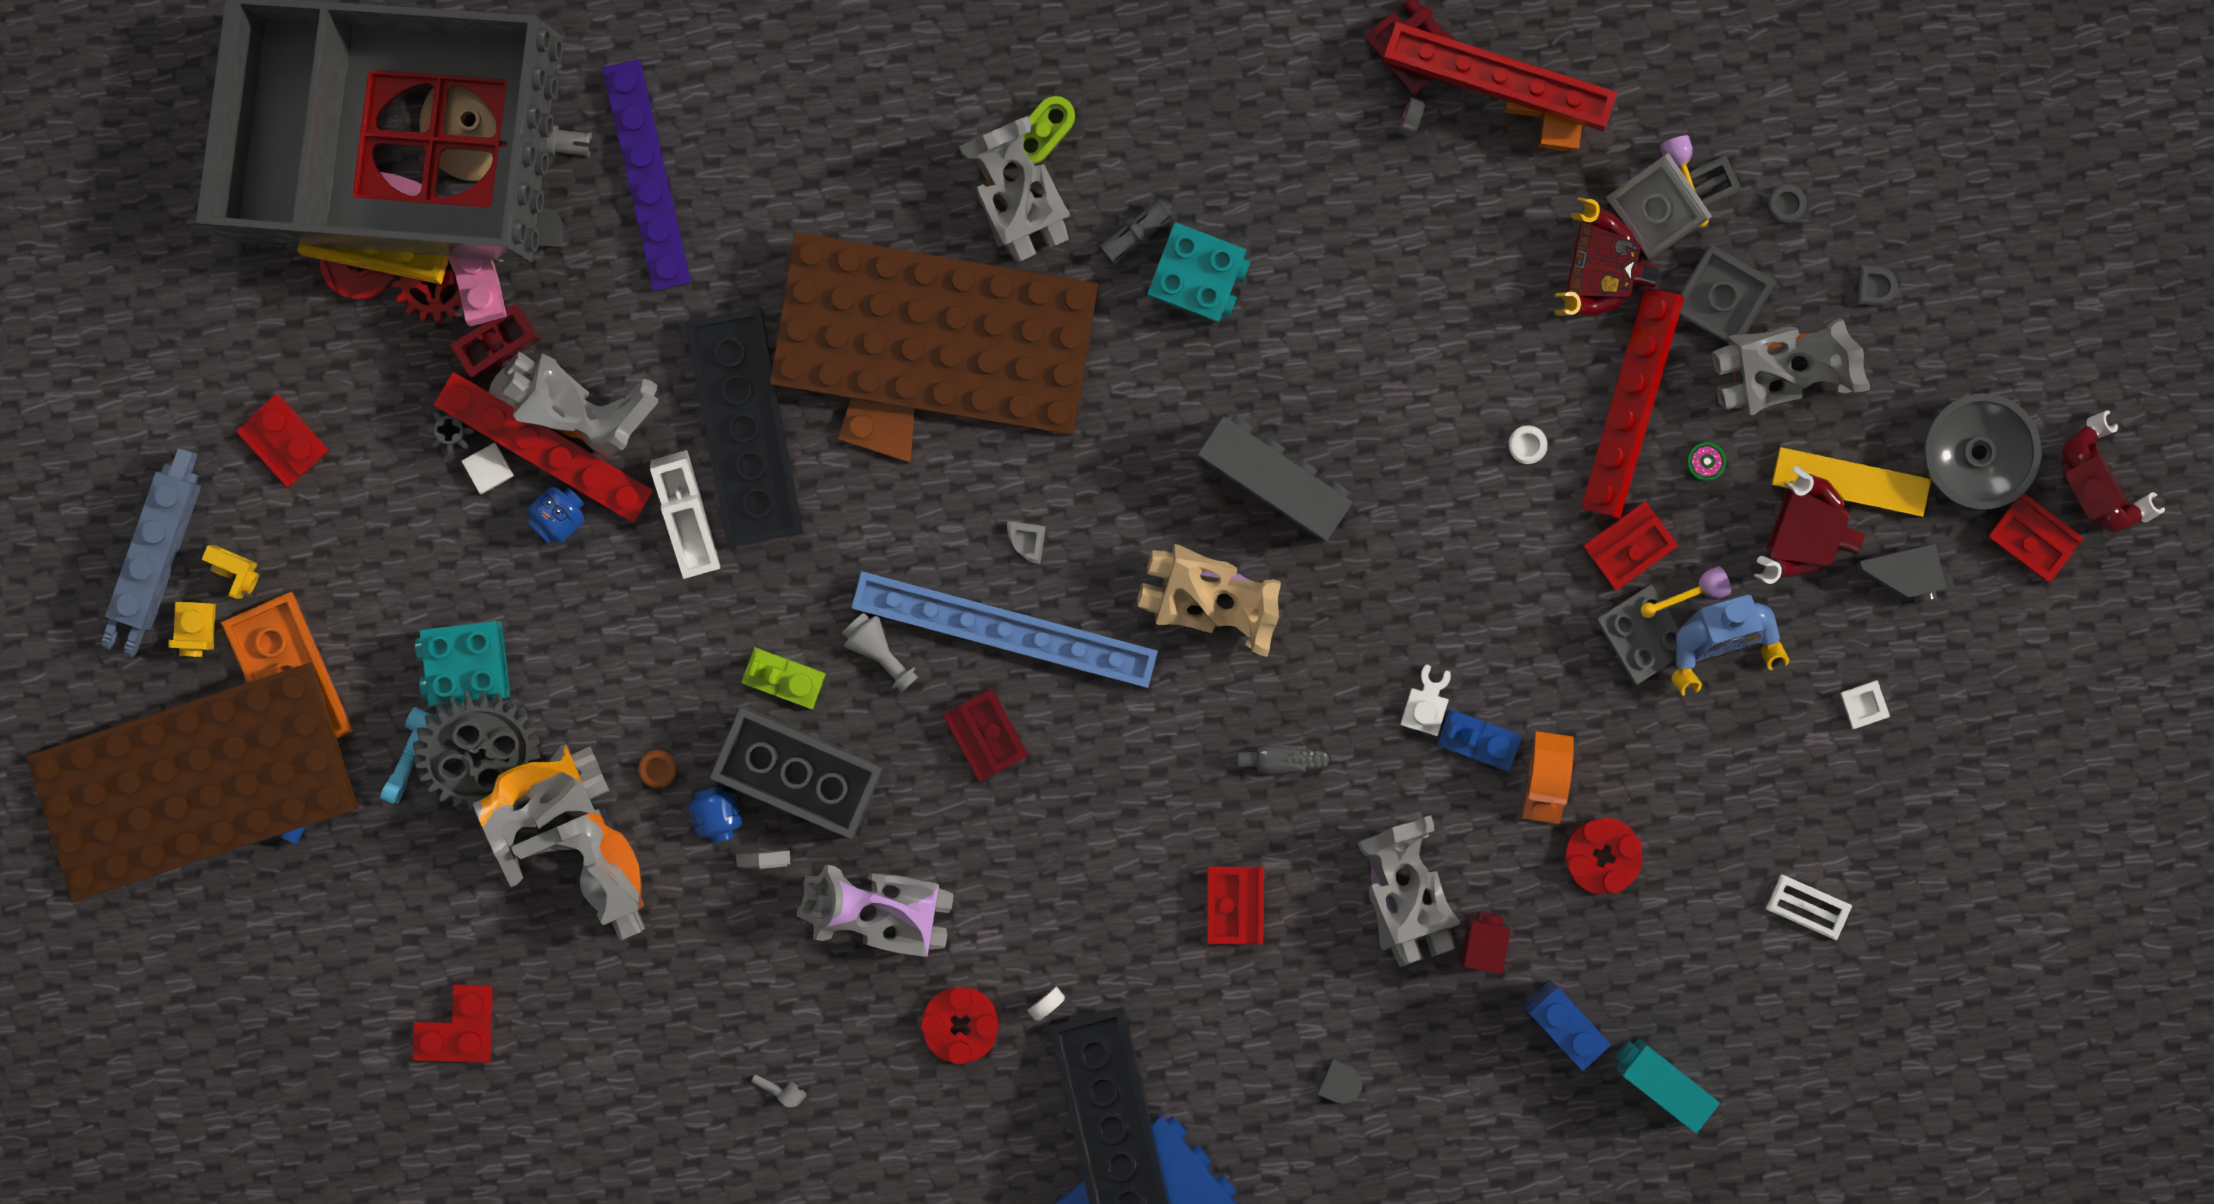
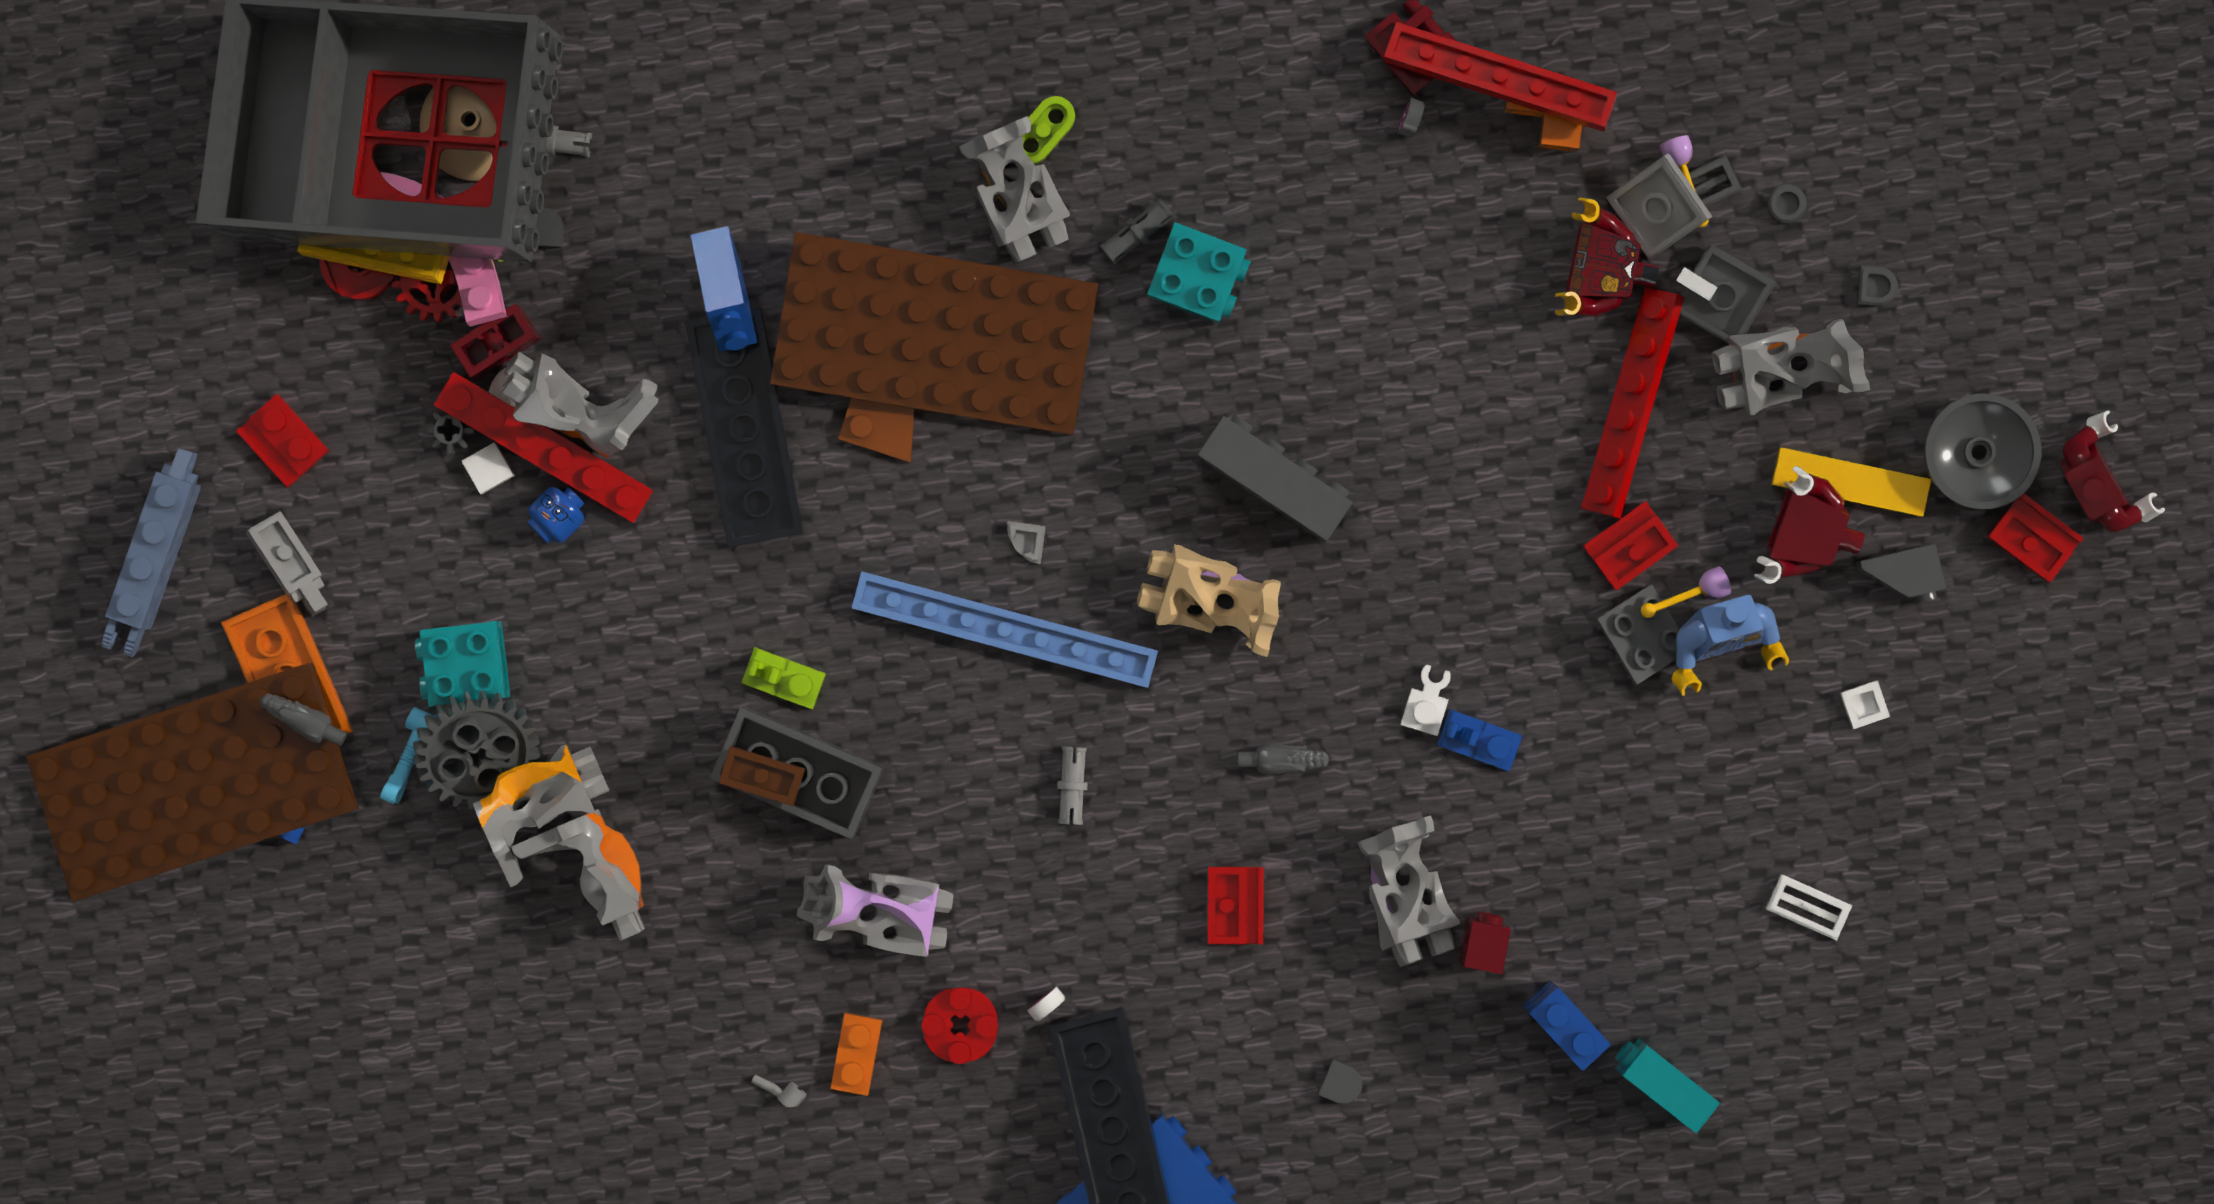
yellow bracket [168,602,216,657] -> none
yellow bracket [202,545,259,599] -> none
red plate [413,984,493,1063] -> none
dark purple plate [602,59,692,292] -> none
dark orange tile [638,750,677,788] -> none
white slope [650,450,720,579] -> none
blue head [688,785,743,844] -> none
light grey tile [736,851,790,869] -> none
light grey piece [842,612,918,692] -> none
dark red plate [943,688,1029,782] -> none
white tile [1508,426,1547,464] -> none
orange brick [1522,731,1574,824] -> none
red plate [1565,817,1643,895] -> none
tile [1687,442,1726,481] -> none
none -> light grey hinge [246,511,328,617]
none -> dark grey piece [260,693,347,747]
none -> brick [691,226,757,352]
none -> reddish brown plate [719,746,805,806]
none -> orange plate [830,1012,883,1096]
none -> light grey pin [1057,746,1088,825]
none -> white tile [1676,267,1718,301]

